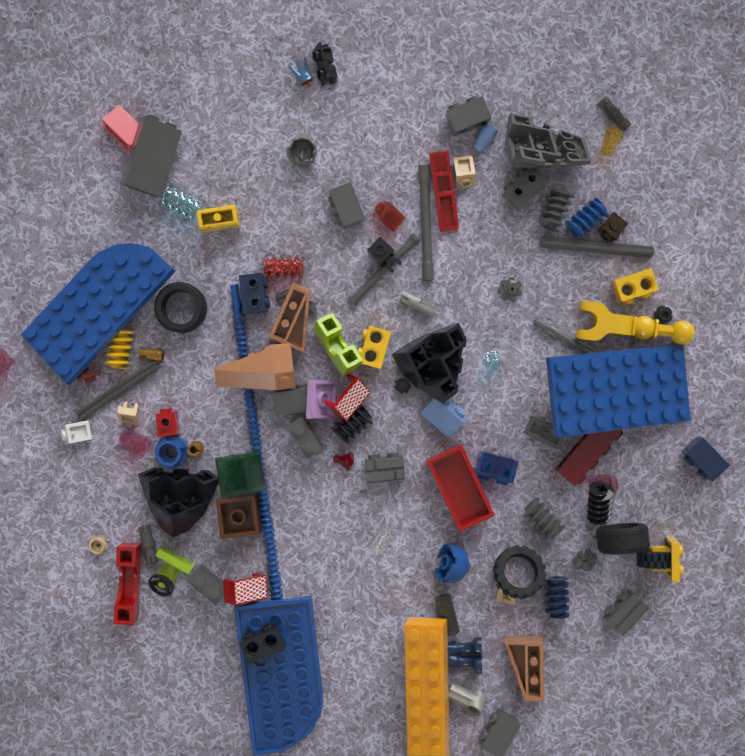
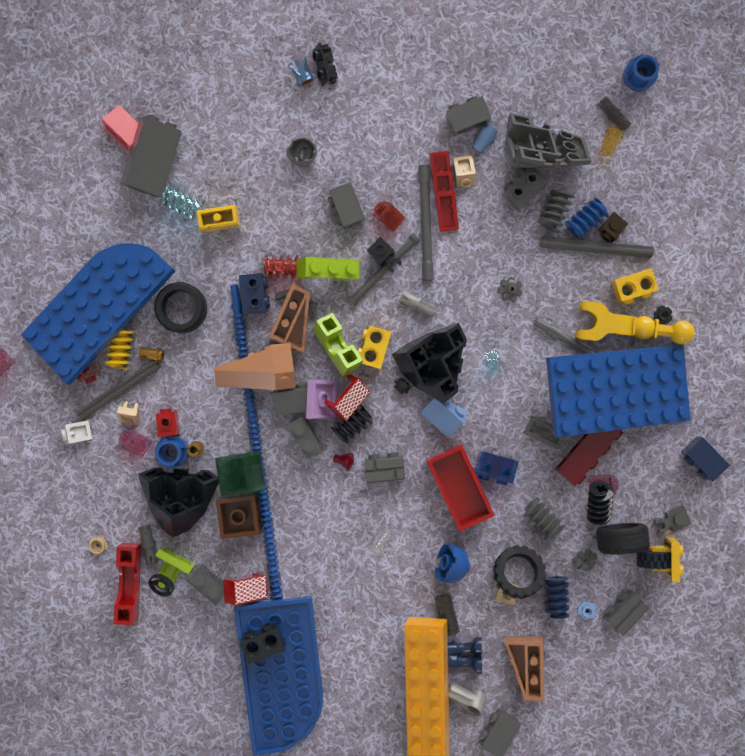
none -> lime arch [297,257,360,281]
none -> light blue plate [577,601,596,620]
none -> blue piece [623,54,660,92]
none -> dark grey plate [654,506,691,534]

